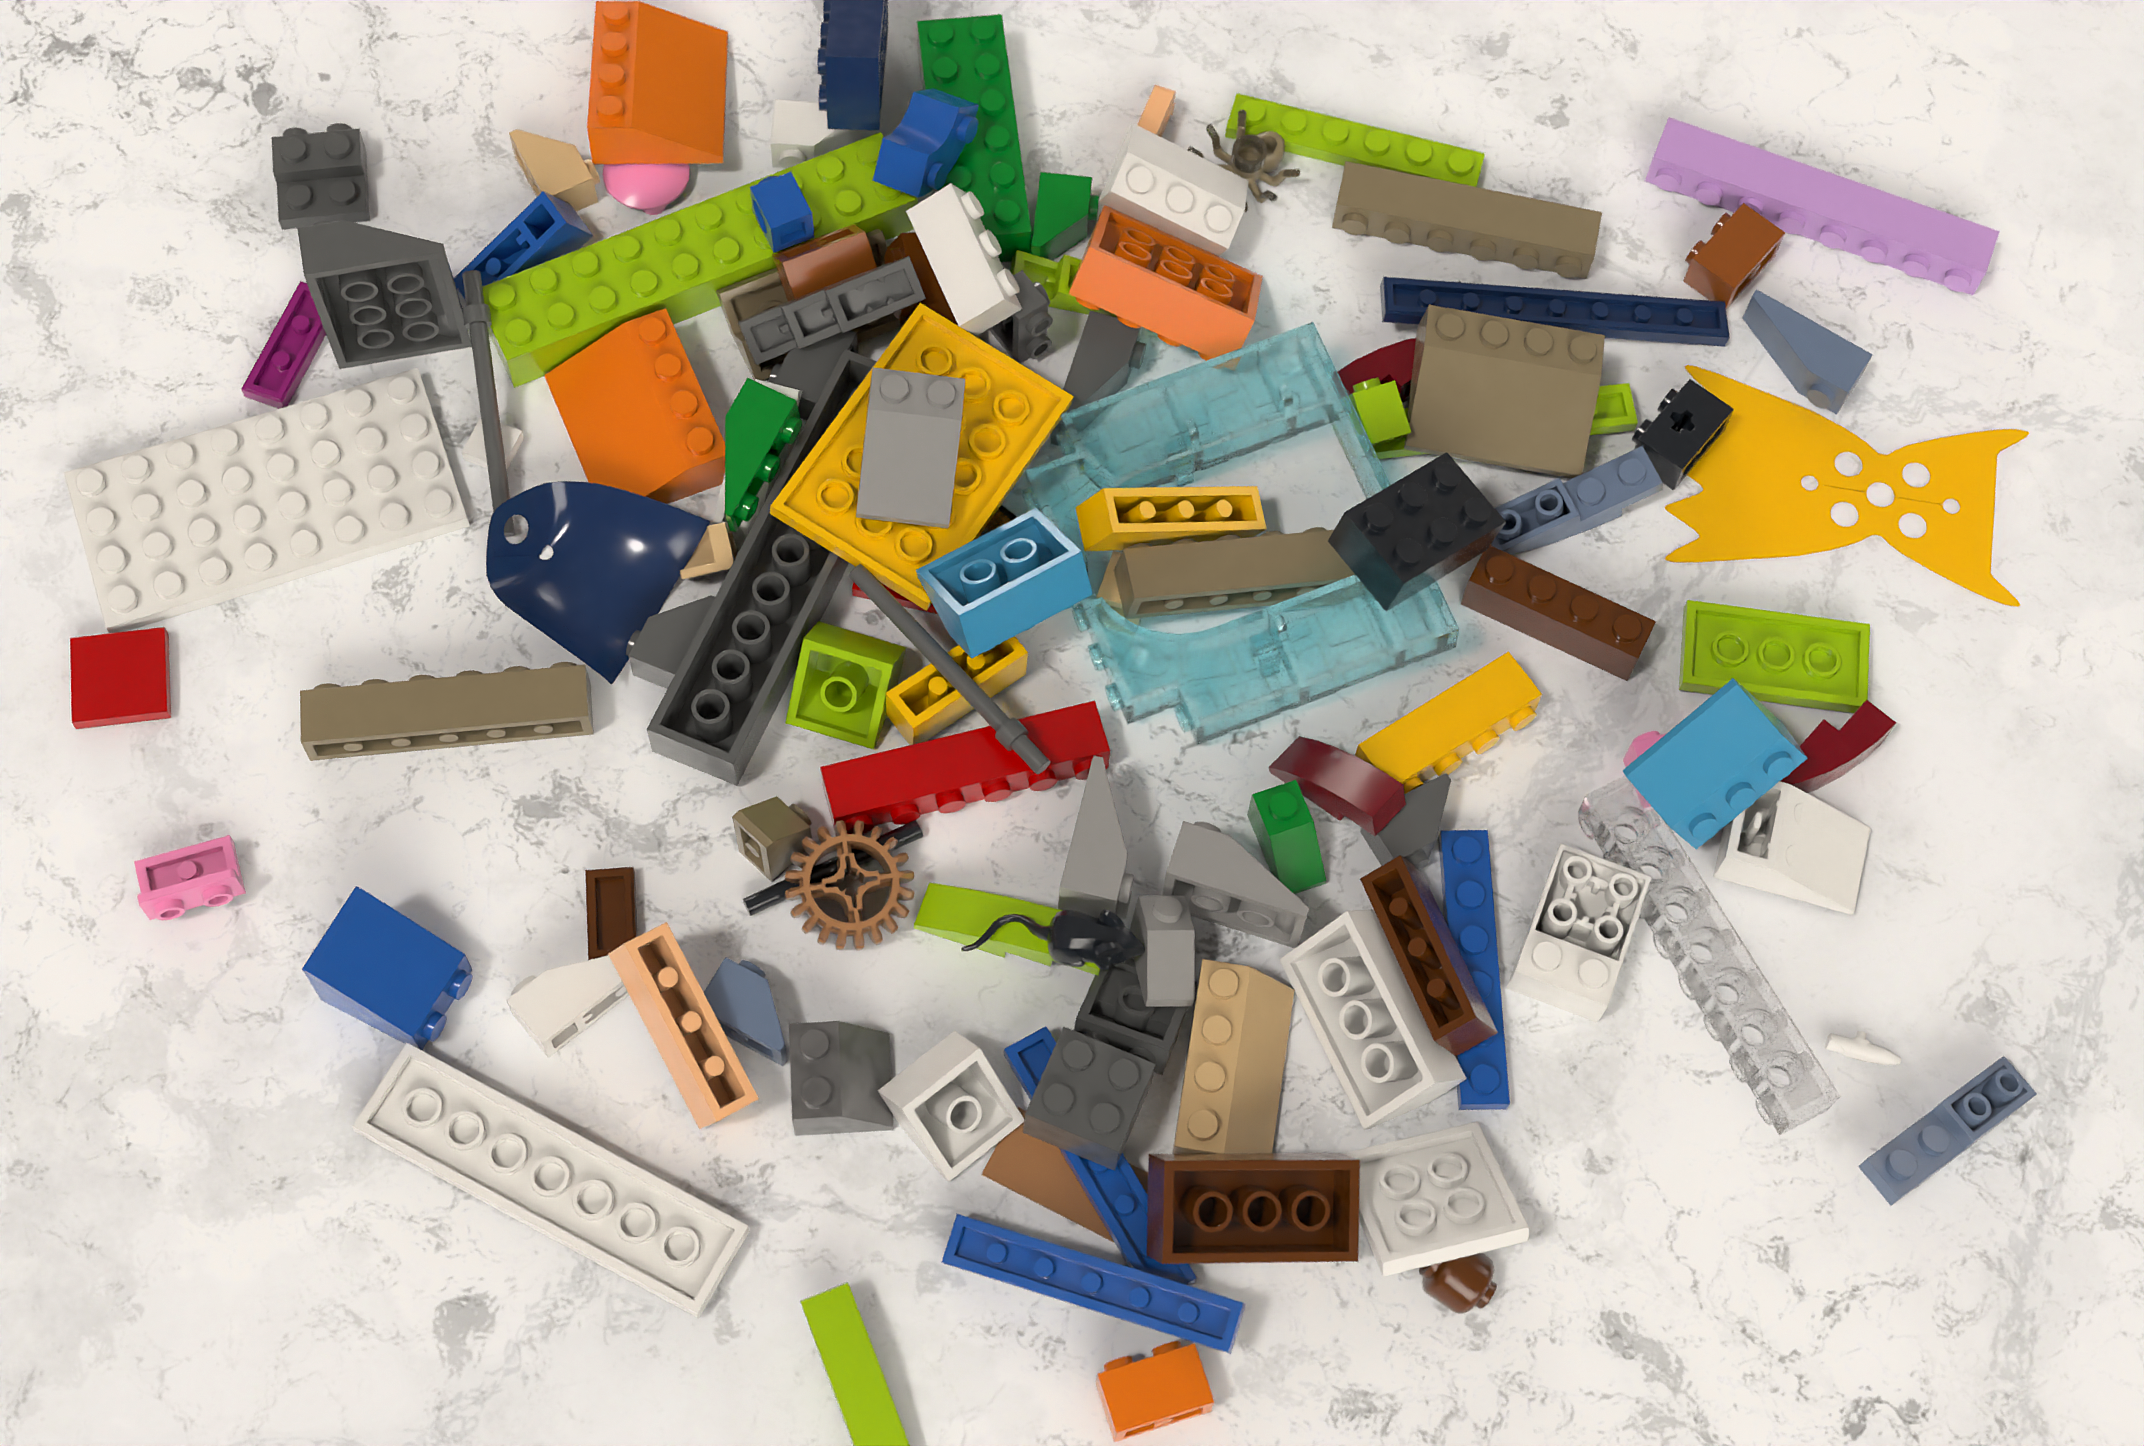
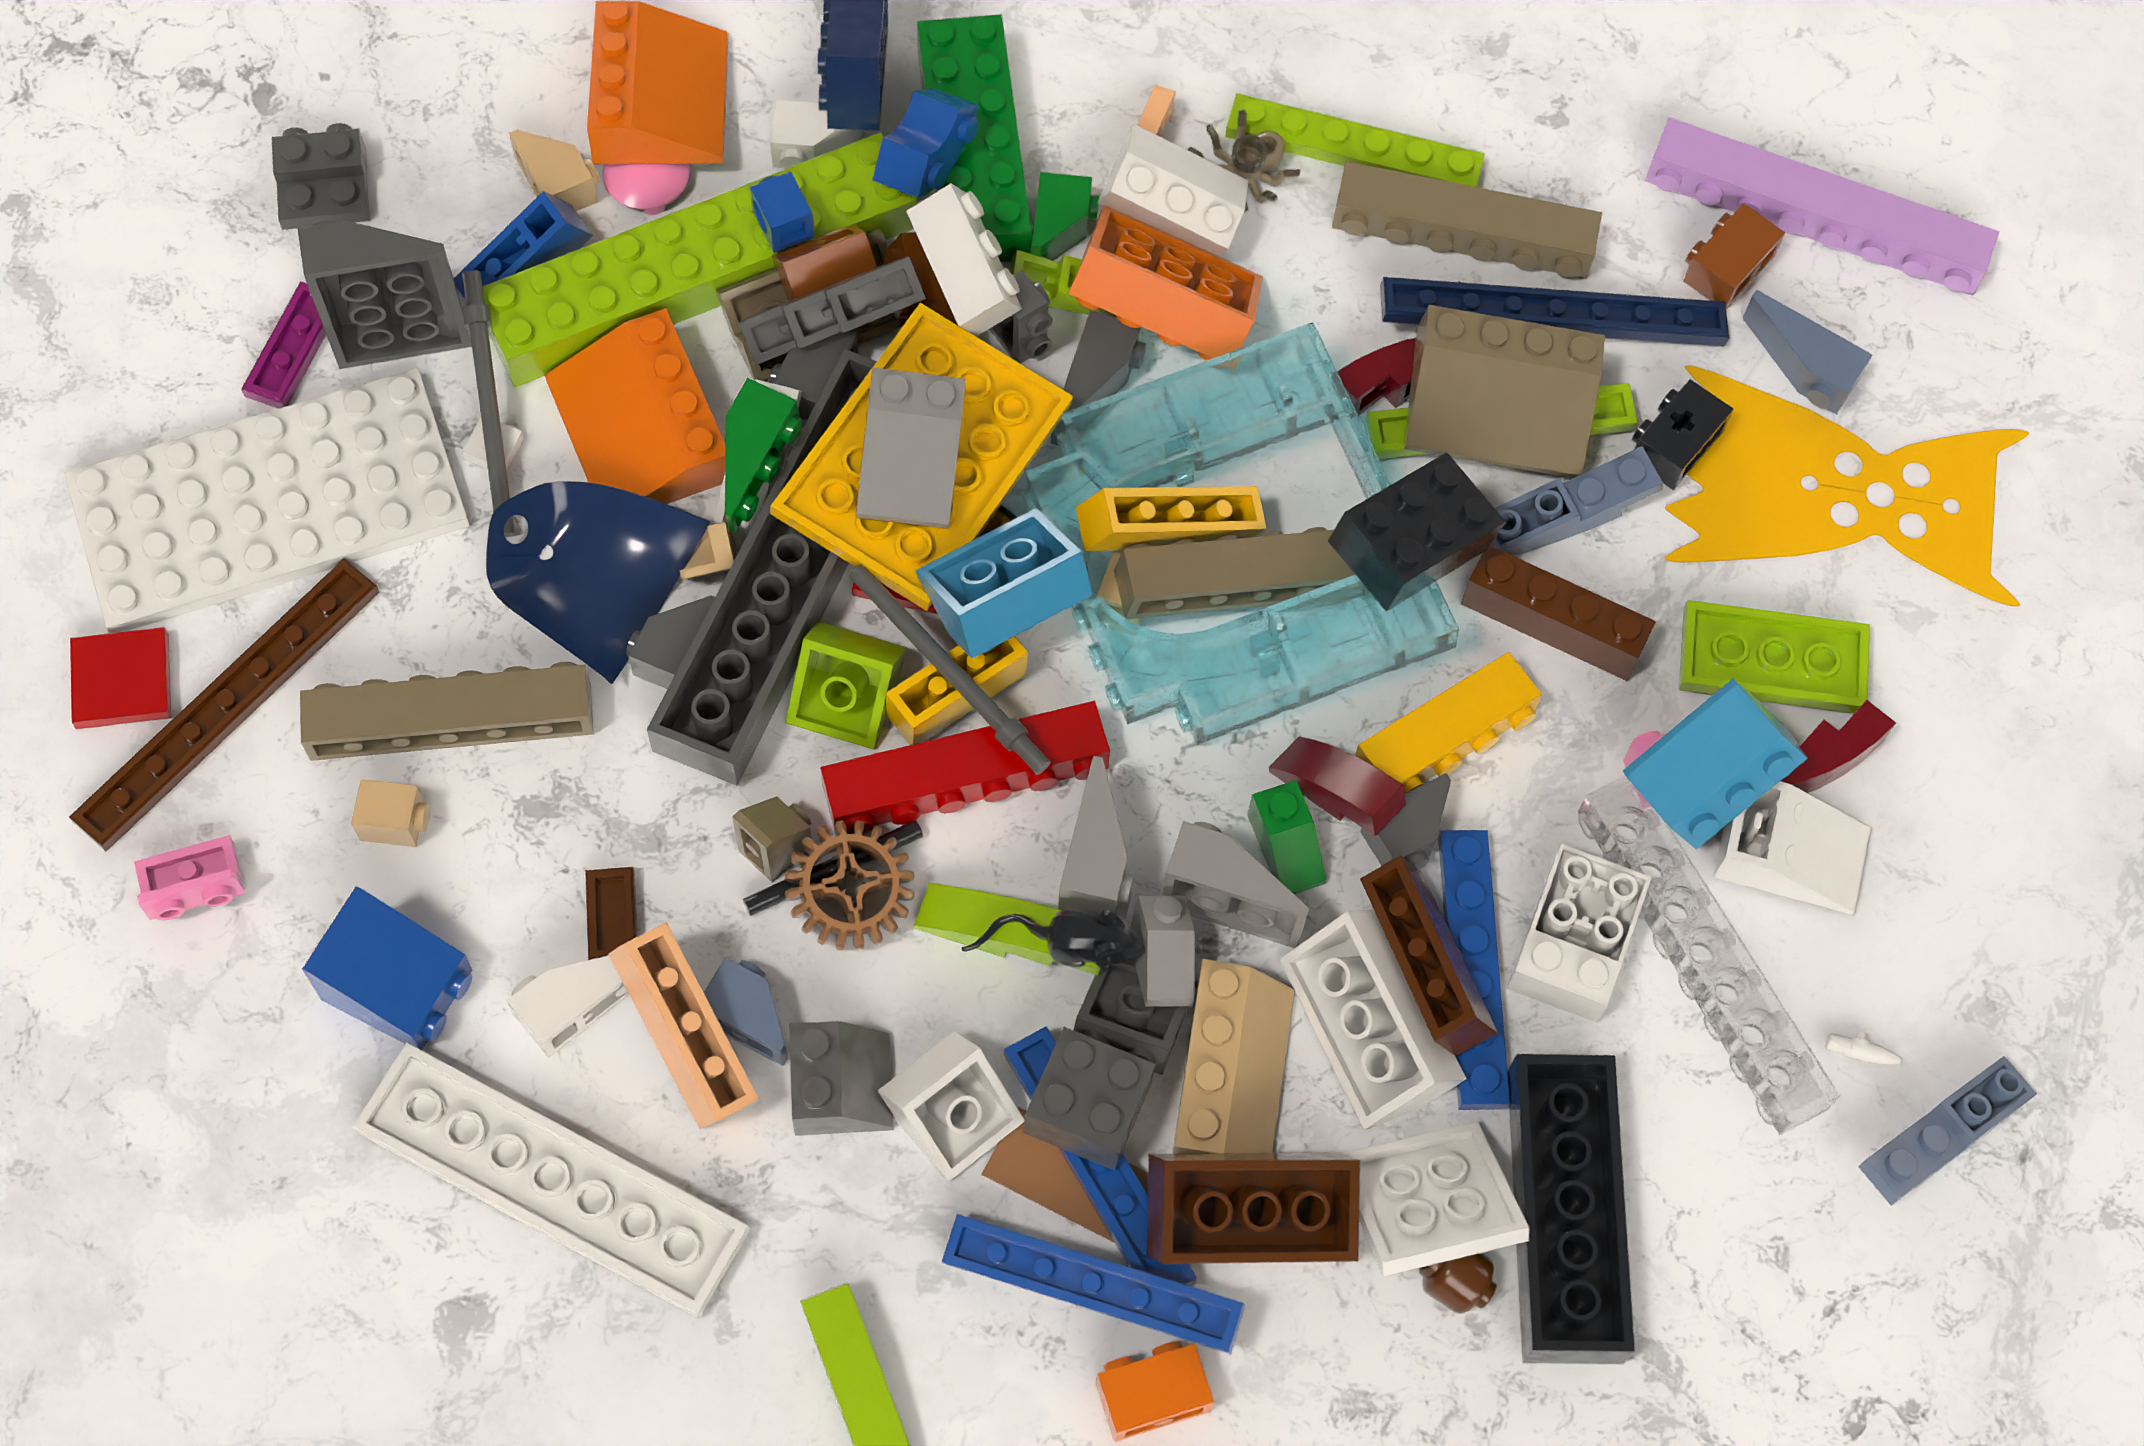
lime brick [1343,378,1411,452] -> none
none -> reddish brown tile [69,559,379,852]
none -> tan brick [351,779,430,847]
none -> black brick [1507,1054,1635,1364]

